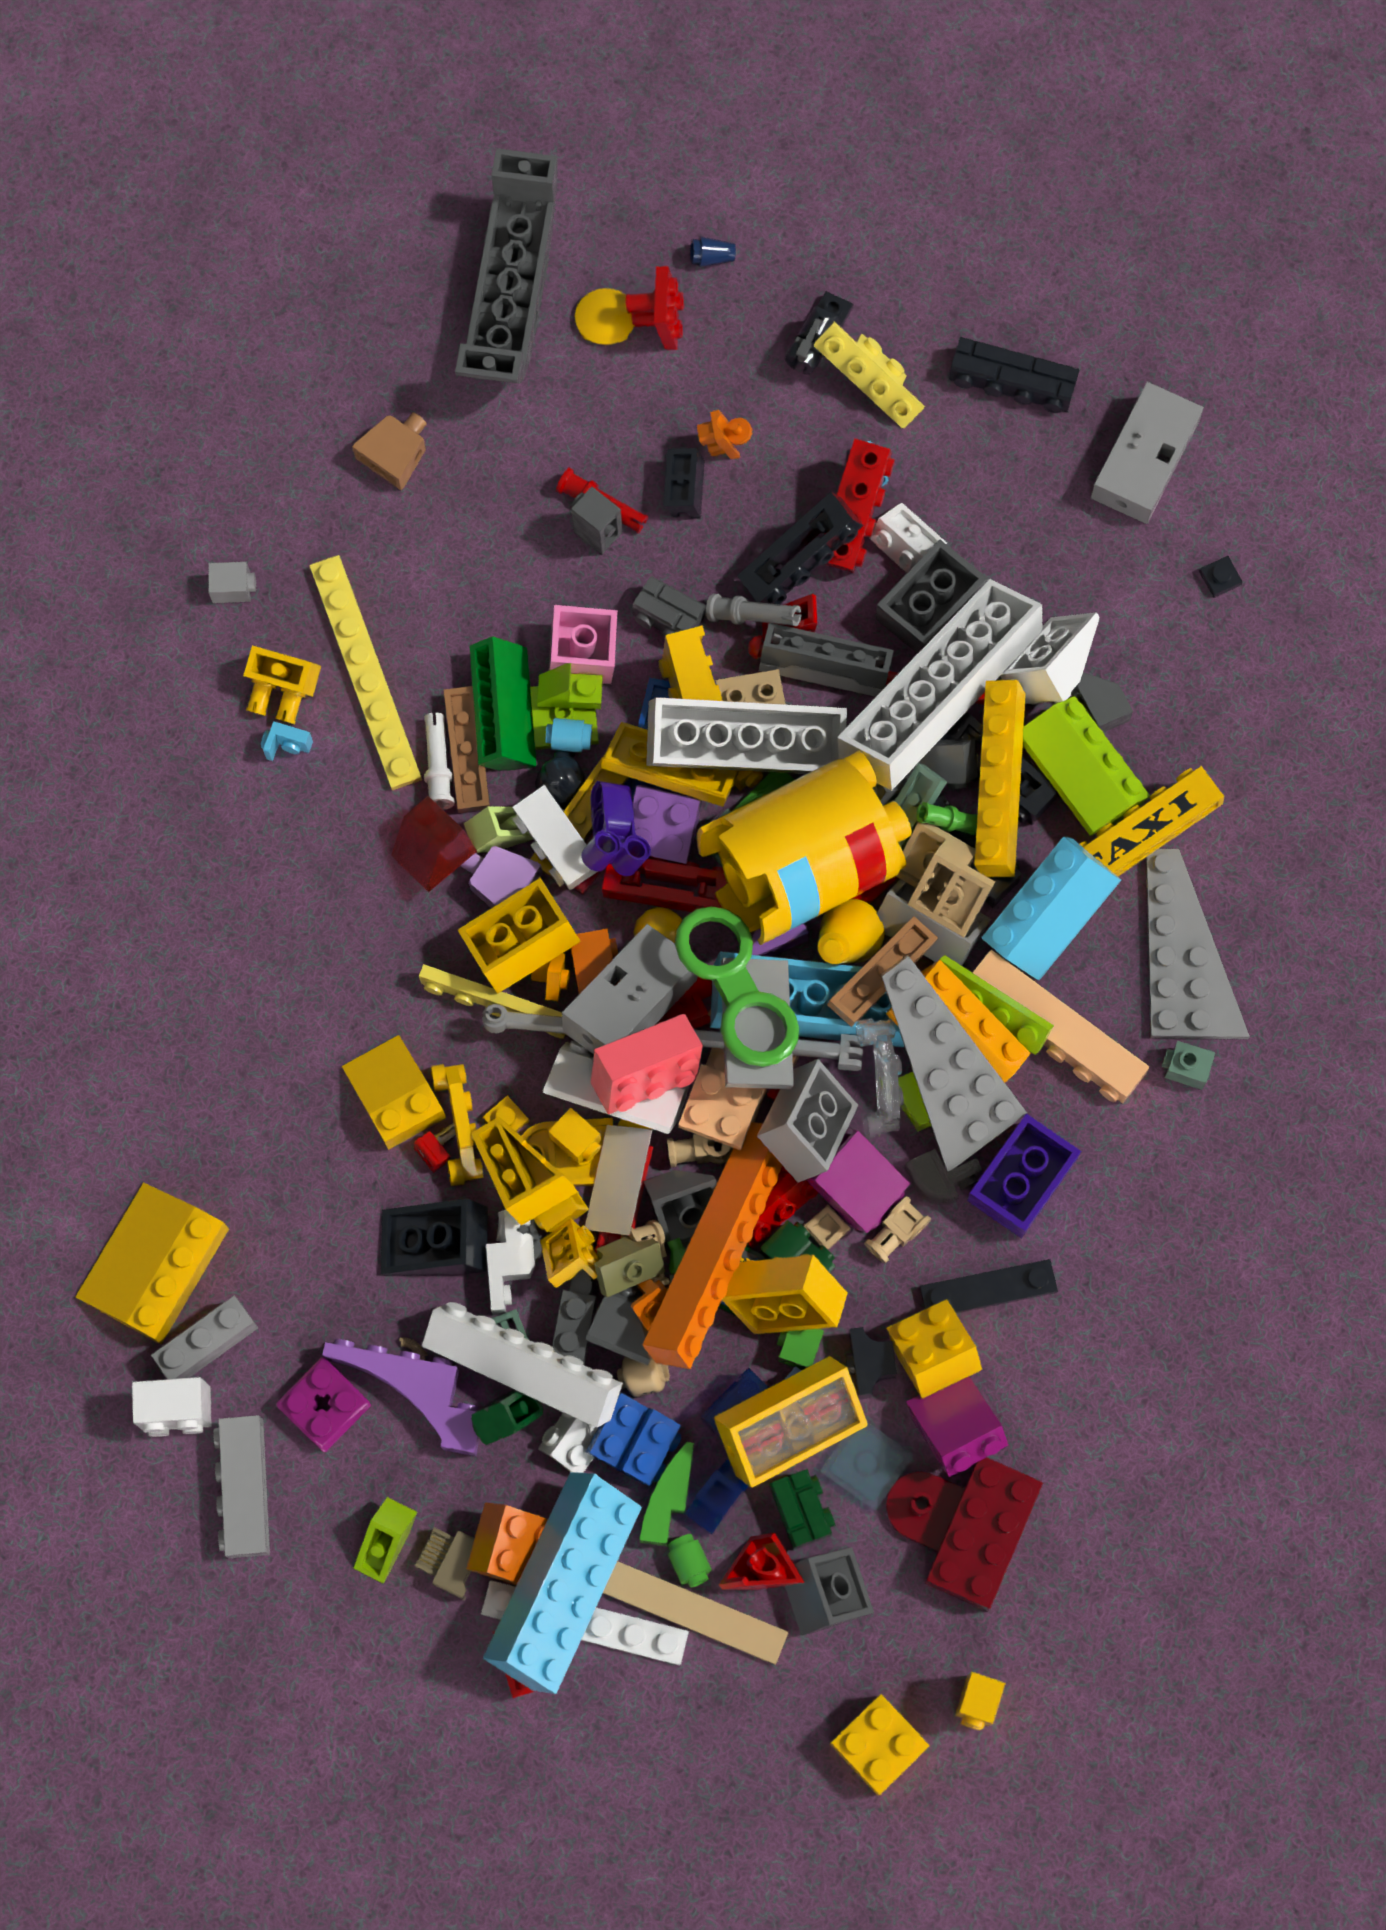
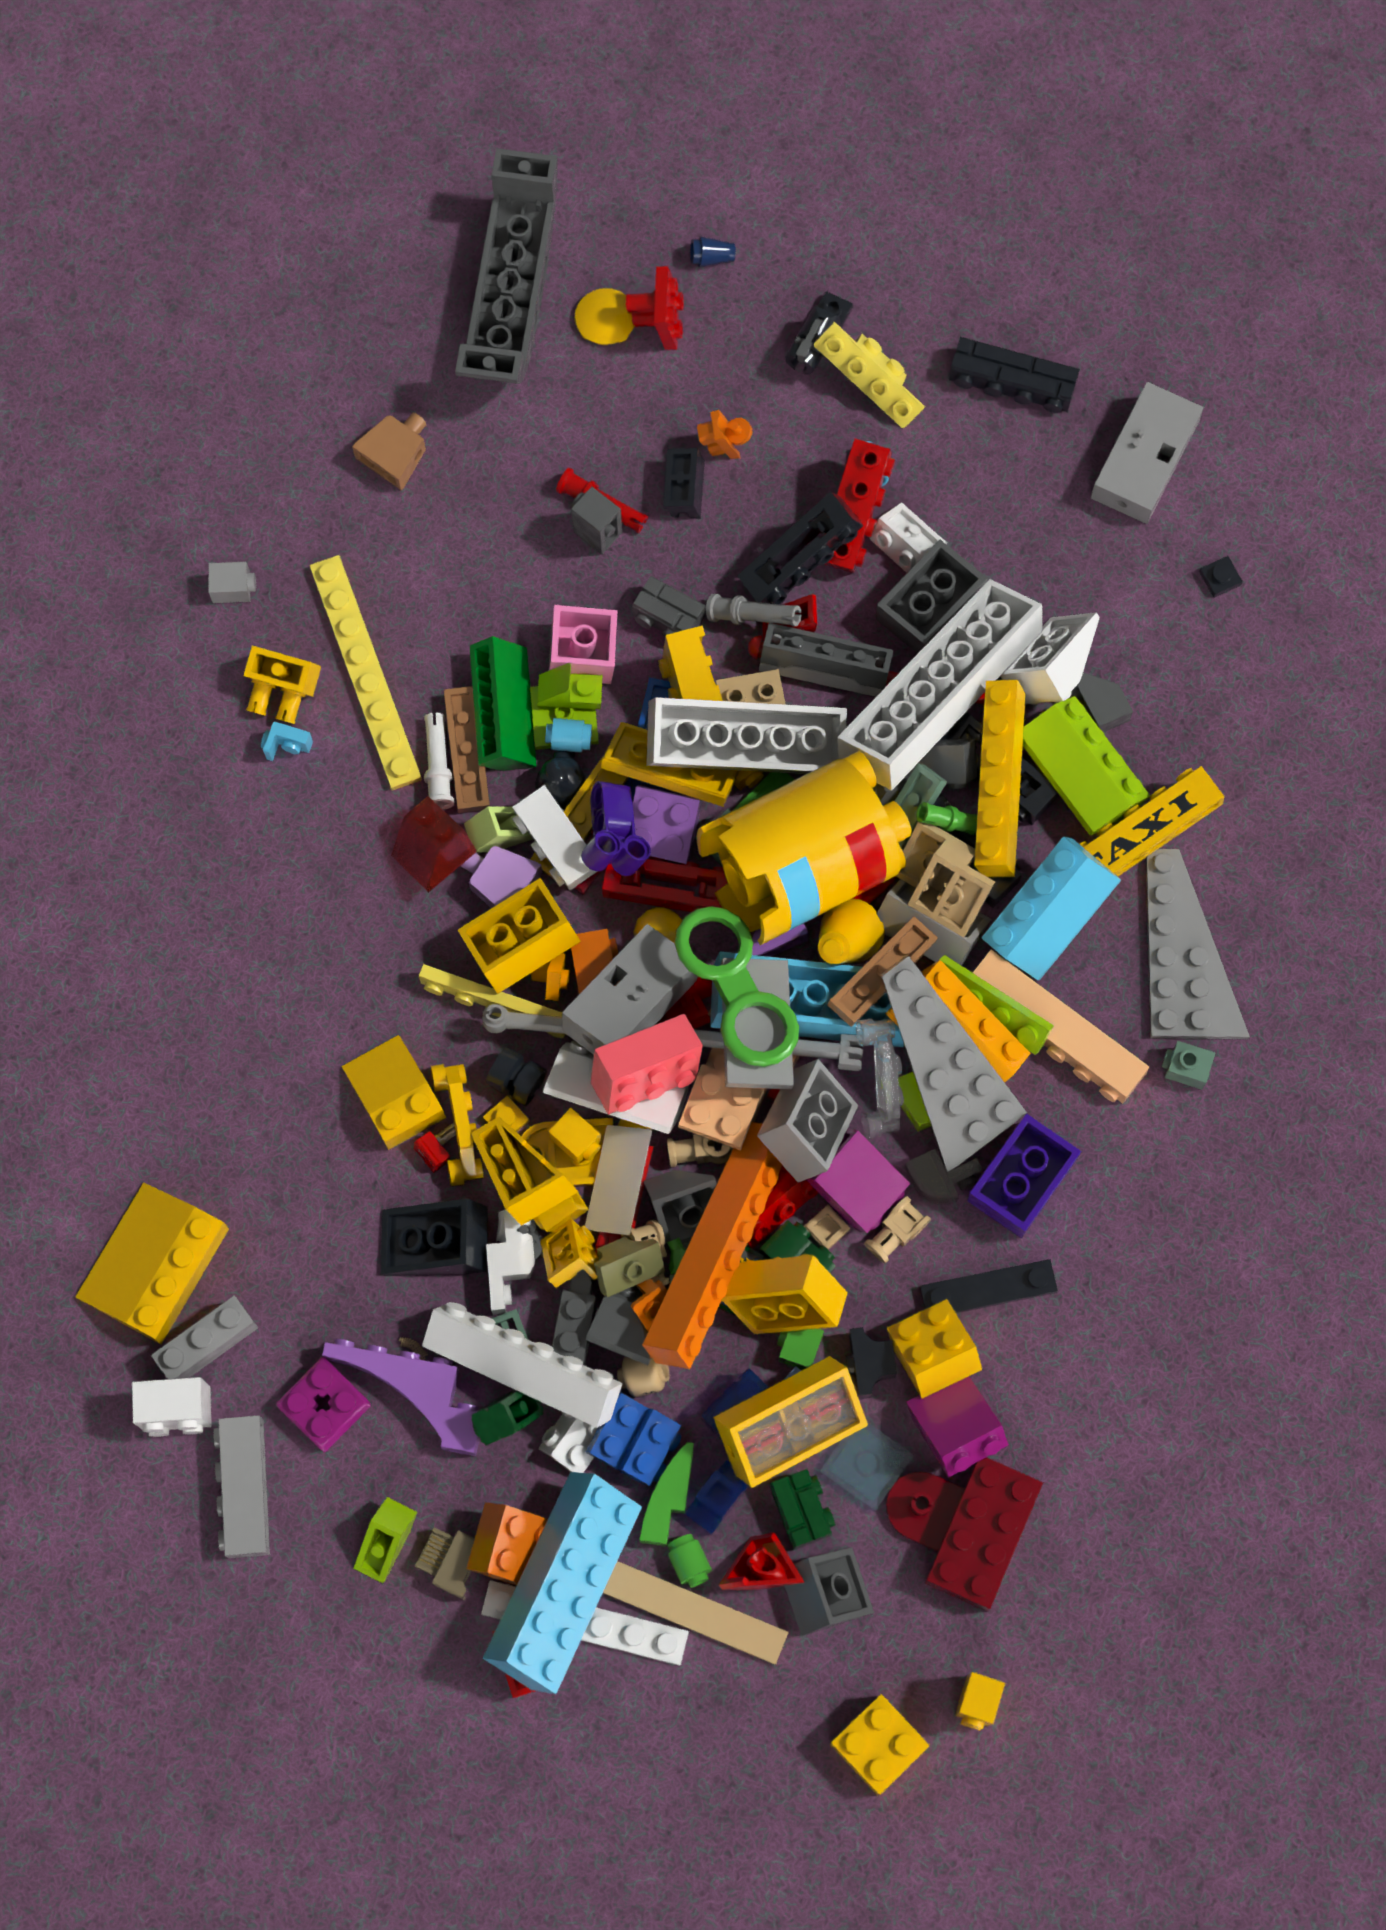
none -> black wheel [486,1047,547,1106]

